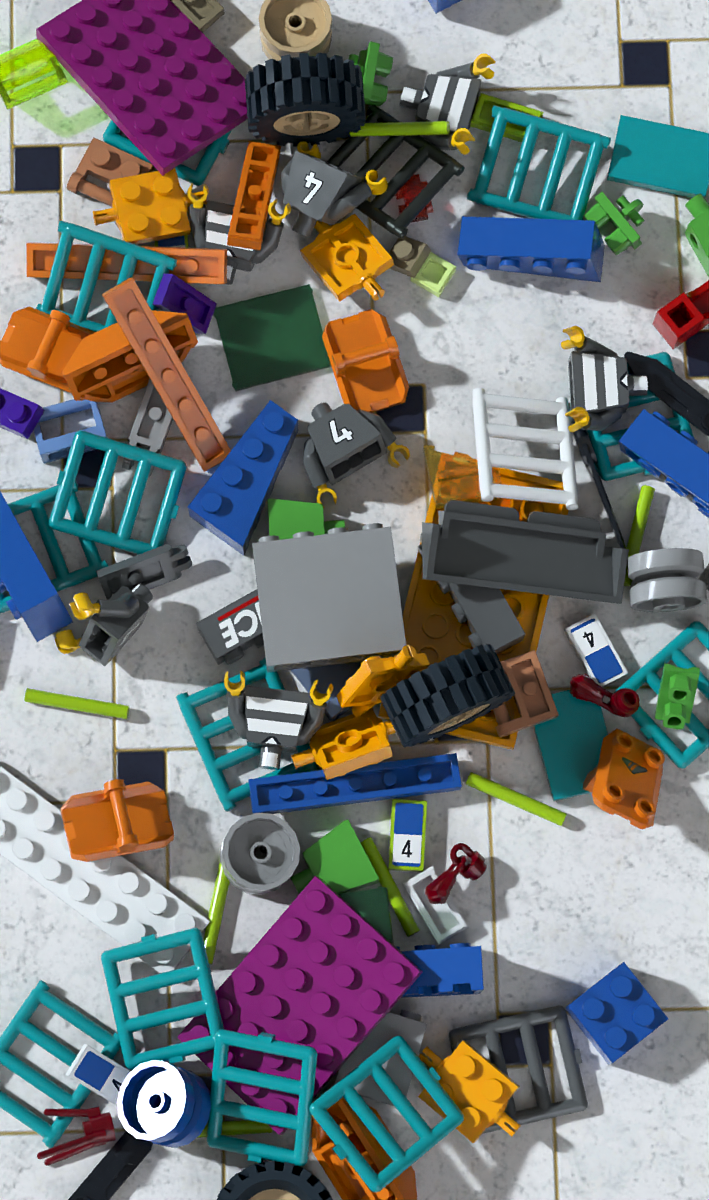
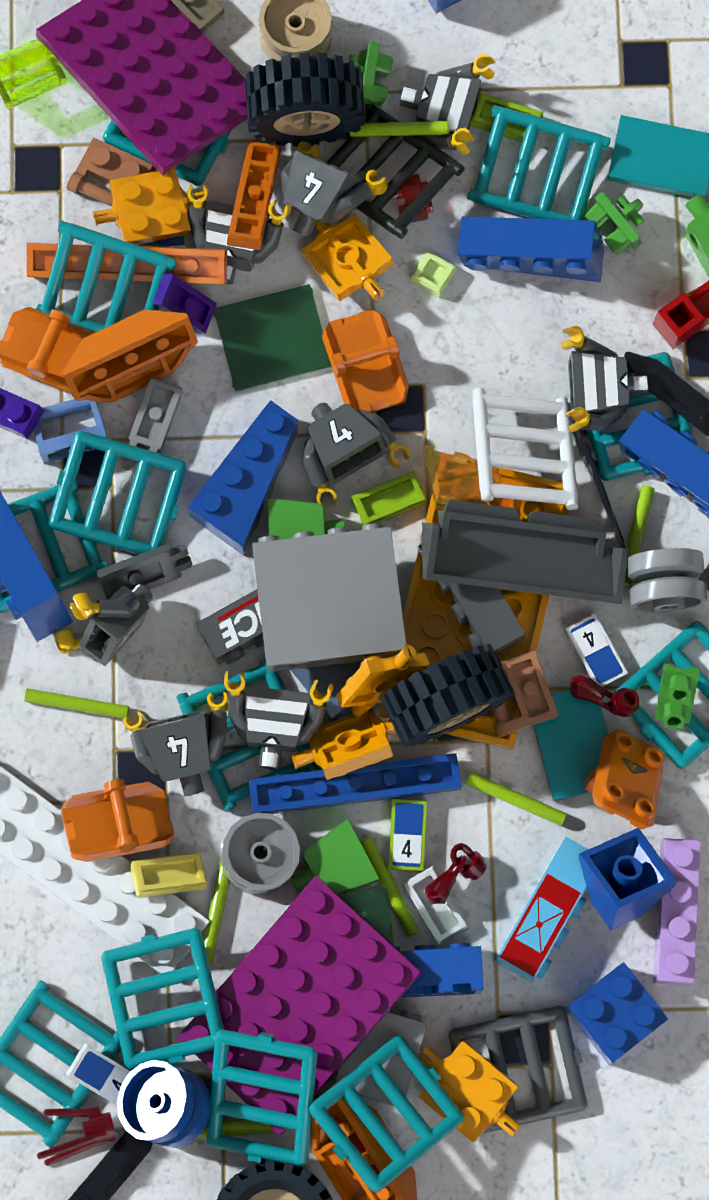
orange plate [102,277,231,472] -> none
dark tan plate [389,236,431,278] -> none
none -> dark grey torso [123,692,228,796]
none -> light yellow tile [130,852,207,898]
none -> lime tile [351,471,427,526]
none -> brick [495,837,588,983]
none -> blue slope [579,828,677,931]
none -> lavender brick [653,838,700,986]

